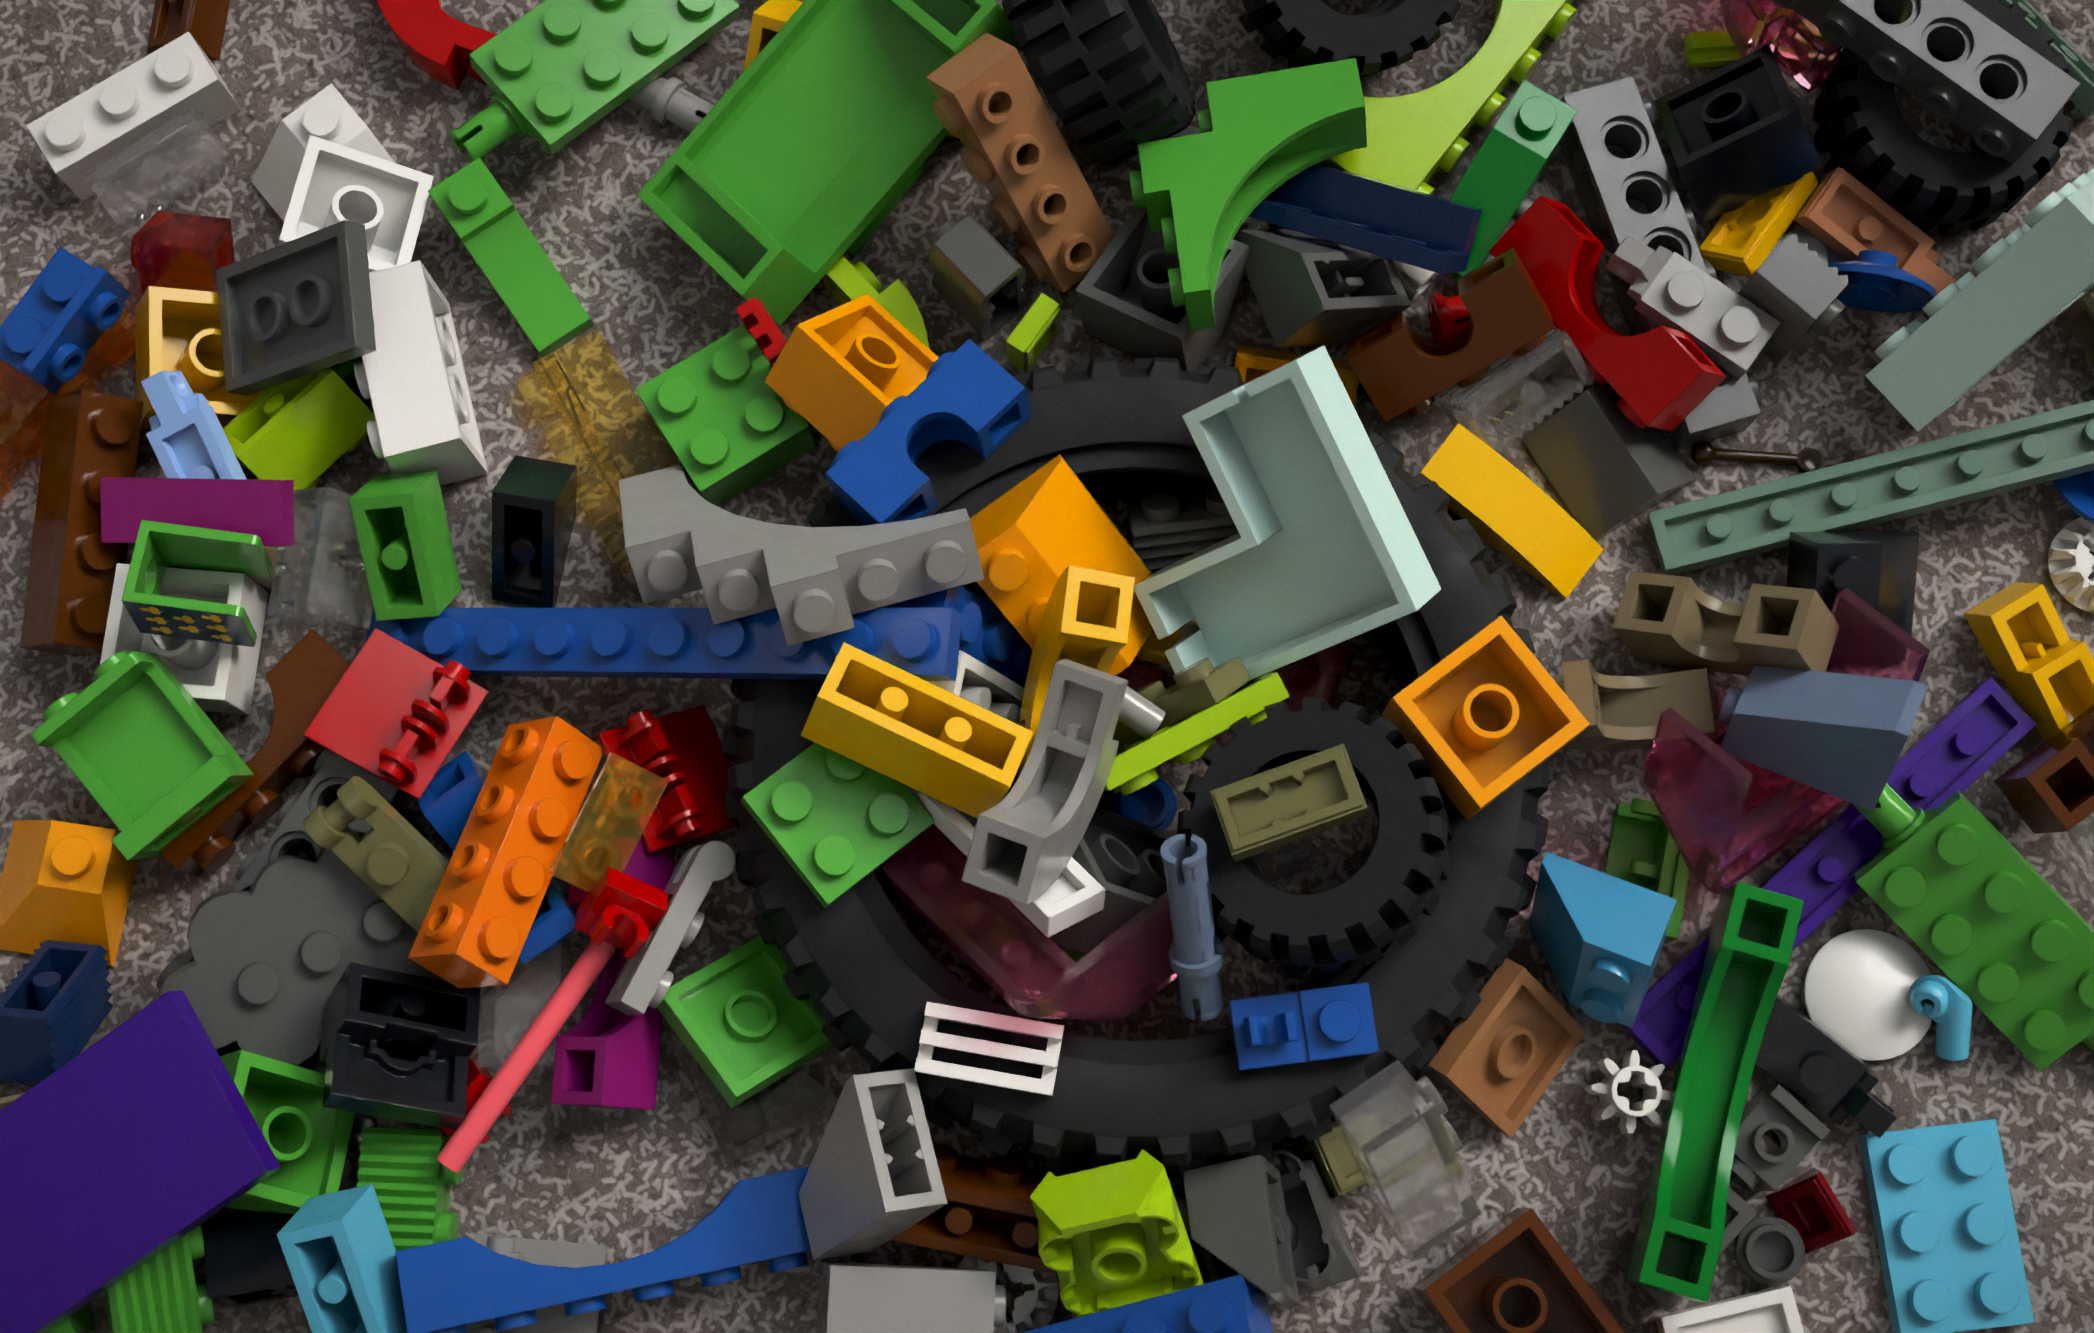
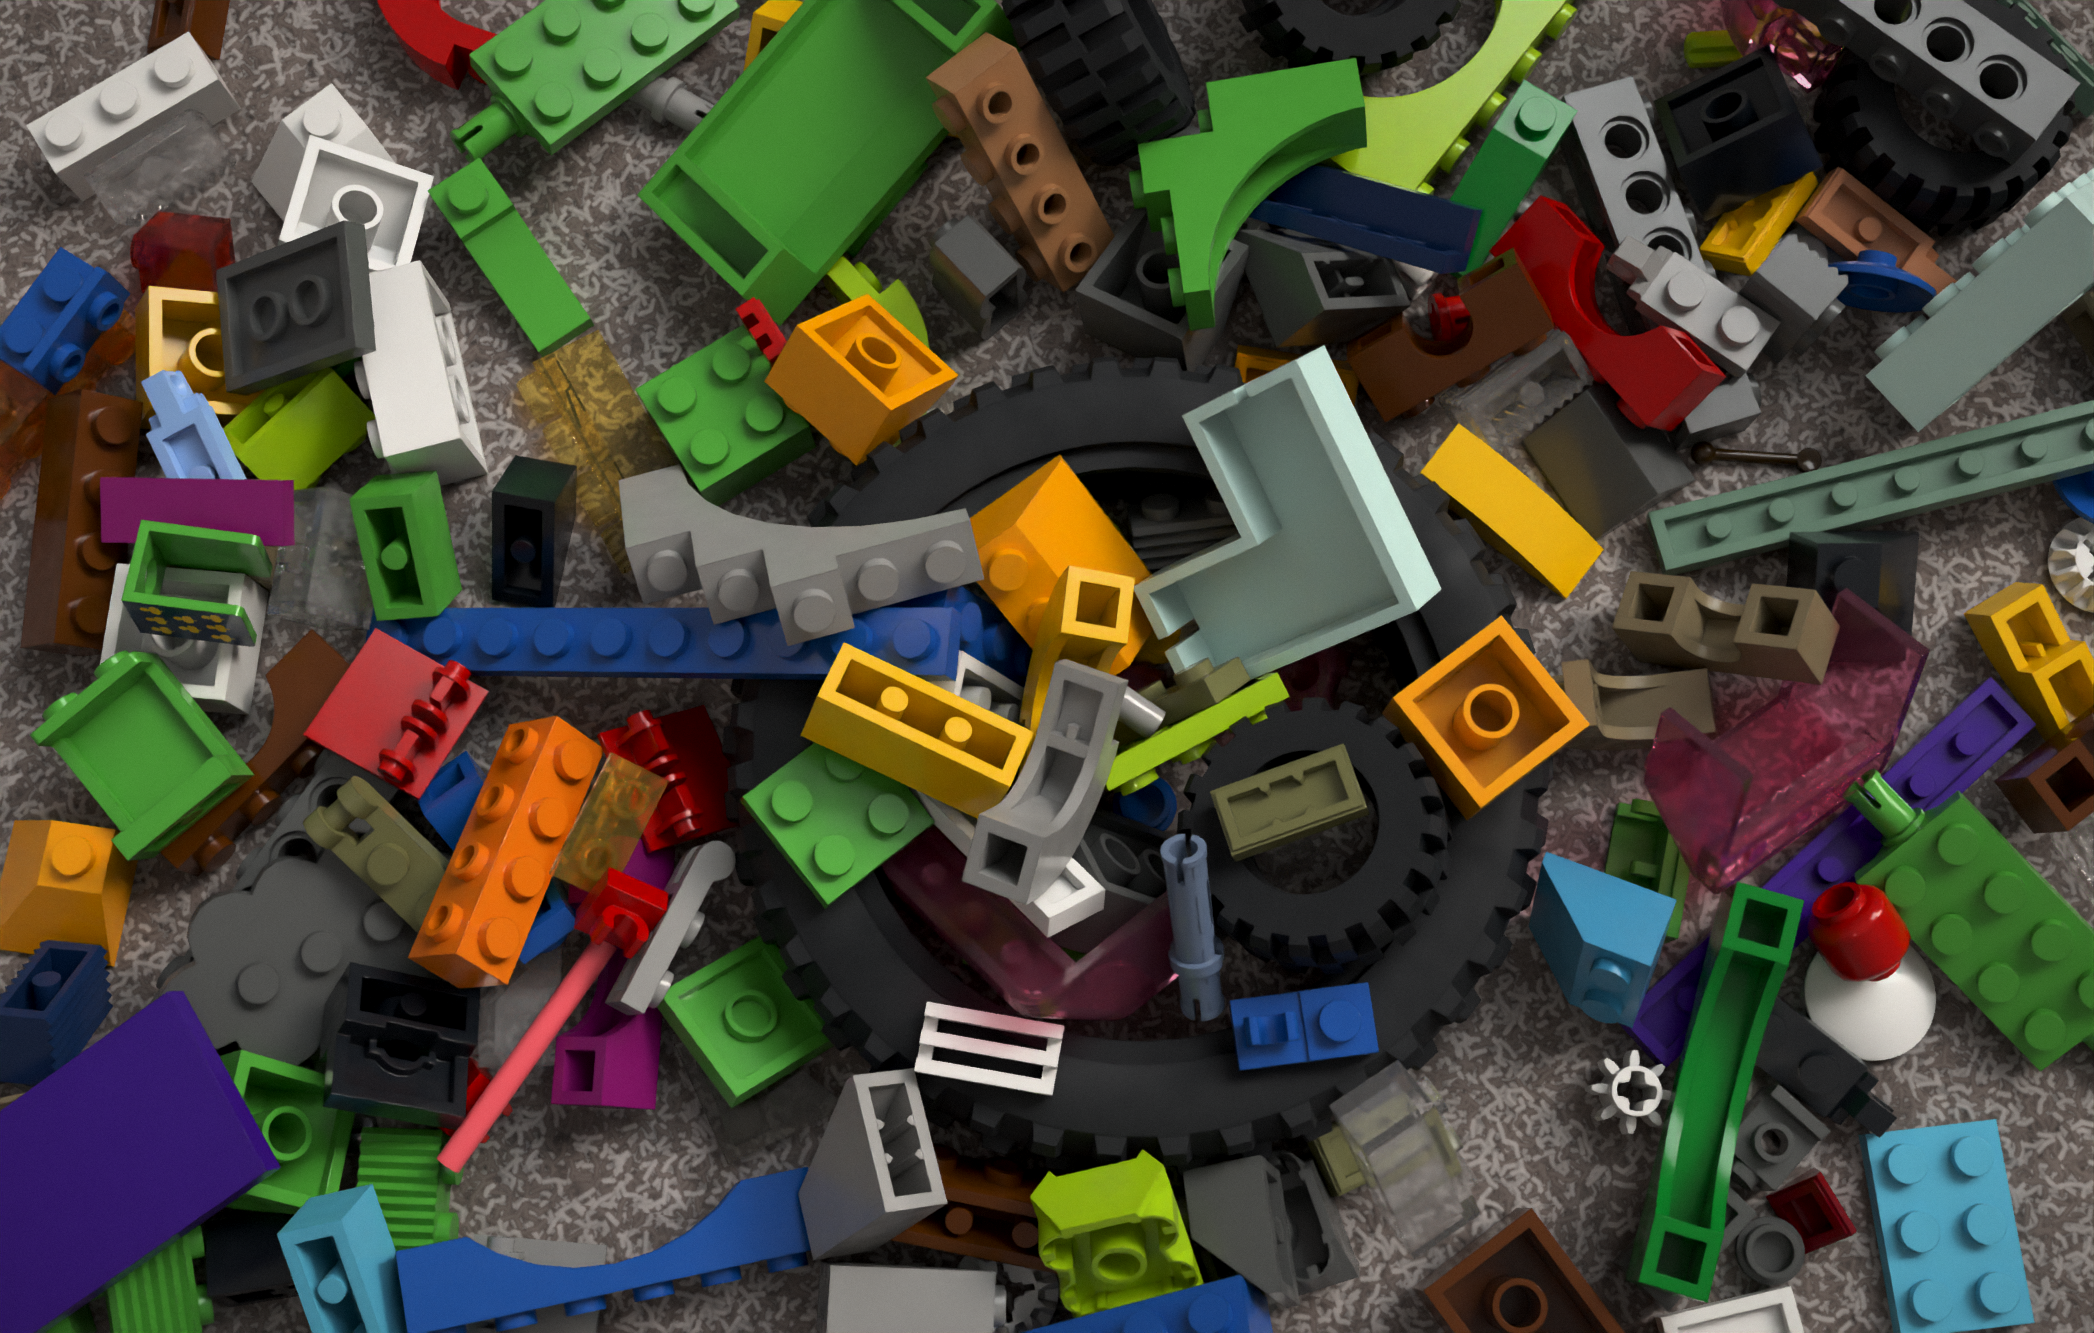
blue arch [825,339,1032,526] -> none
lime tile [1006,293,1061,372] -> none
medium nougat plate [1428,958,1586,1138] -> none
sand blue slope [1717,665,1928,811] -> none
medium azure arm [1909,975,1973,1061] -> none
none -> red head [1807,882,1911,982]

